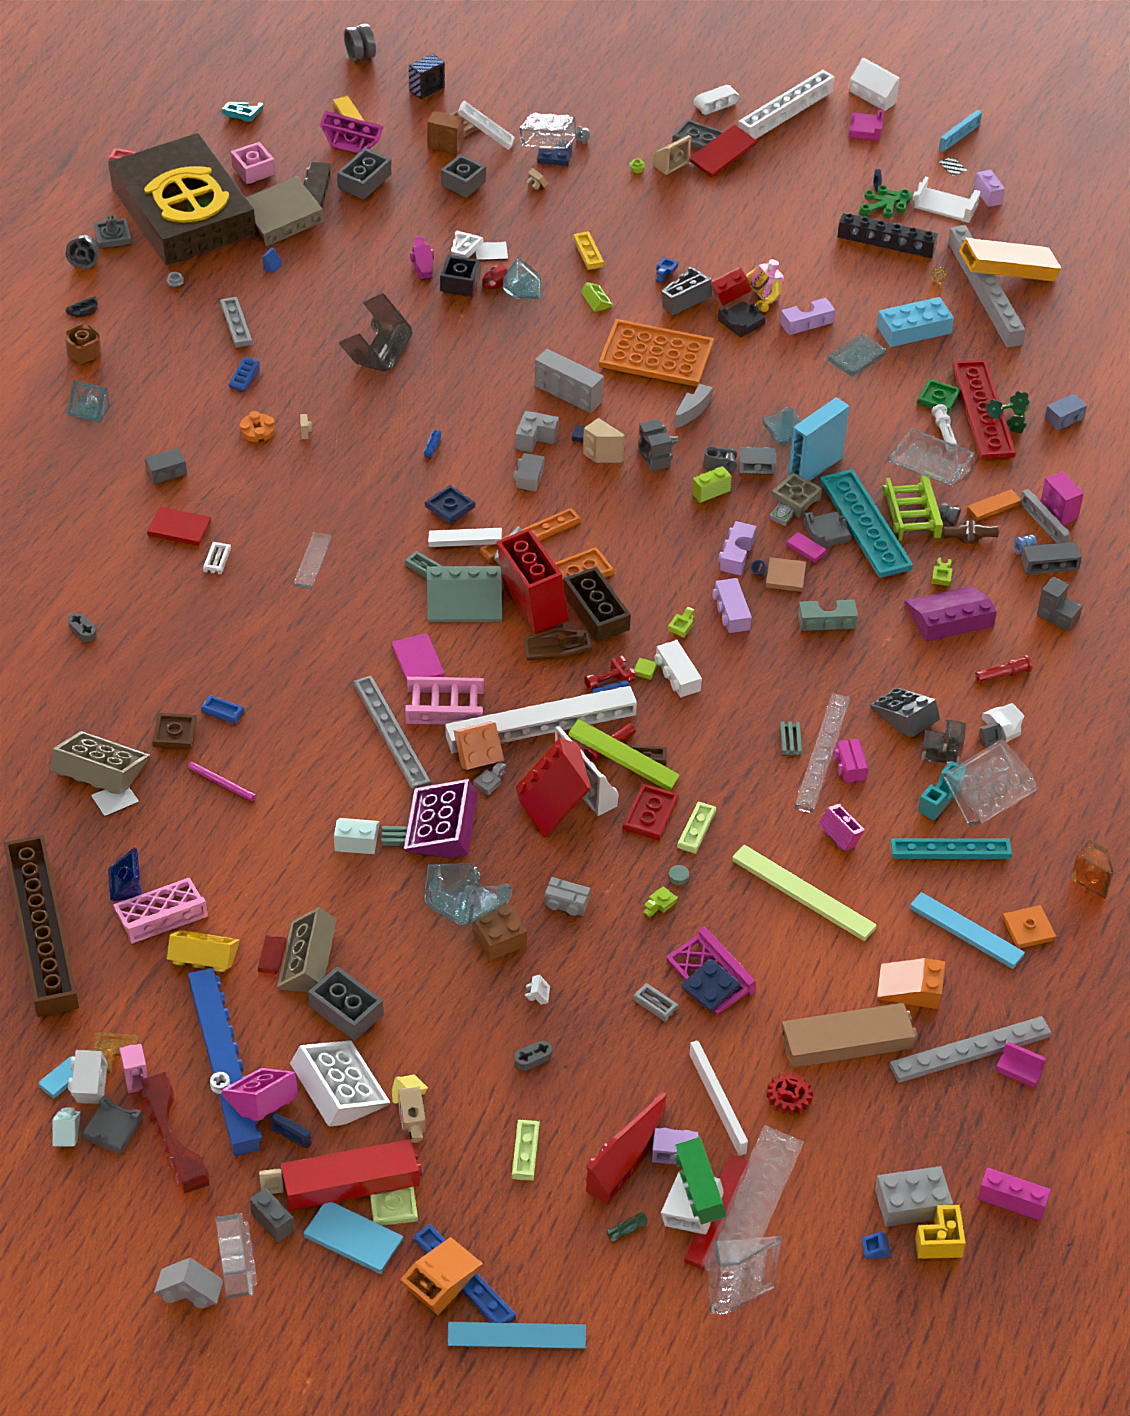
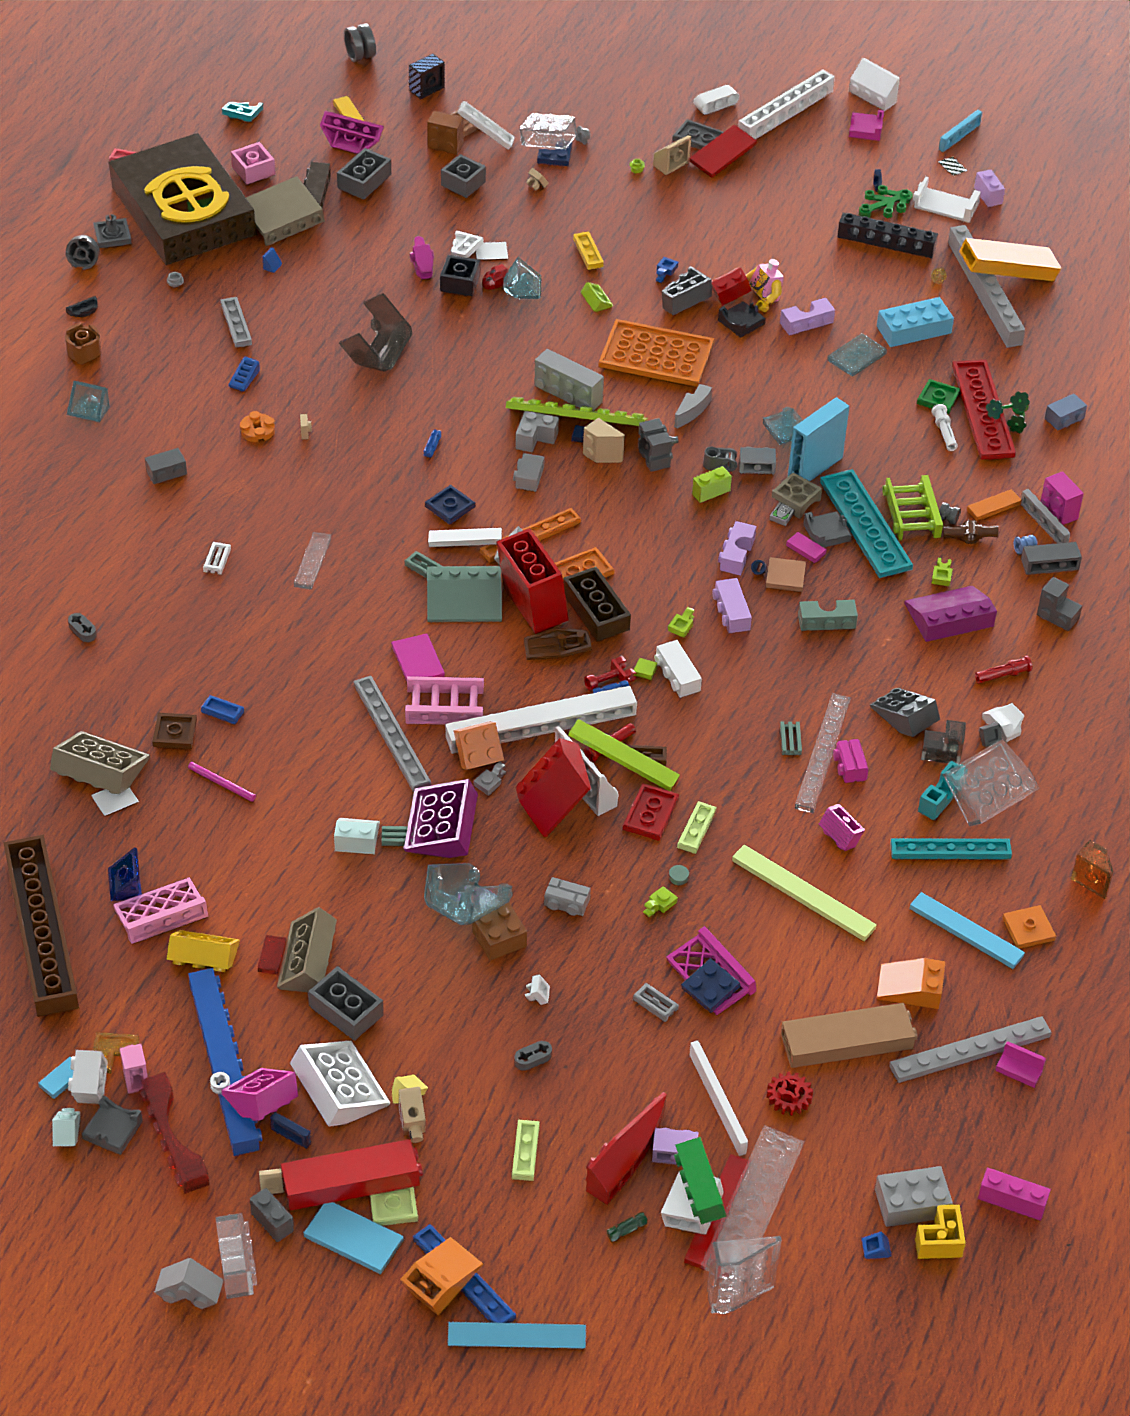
red tile [147,506,211,546] -> none
clear slope [888,428,975,487] -> none
none -> lime plate [506,397,648,426]

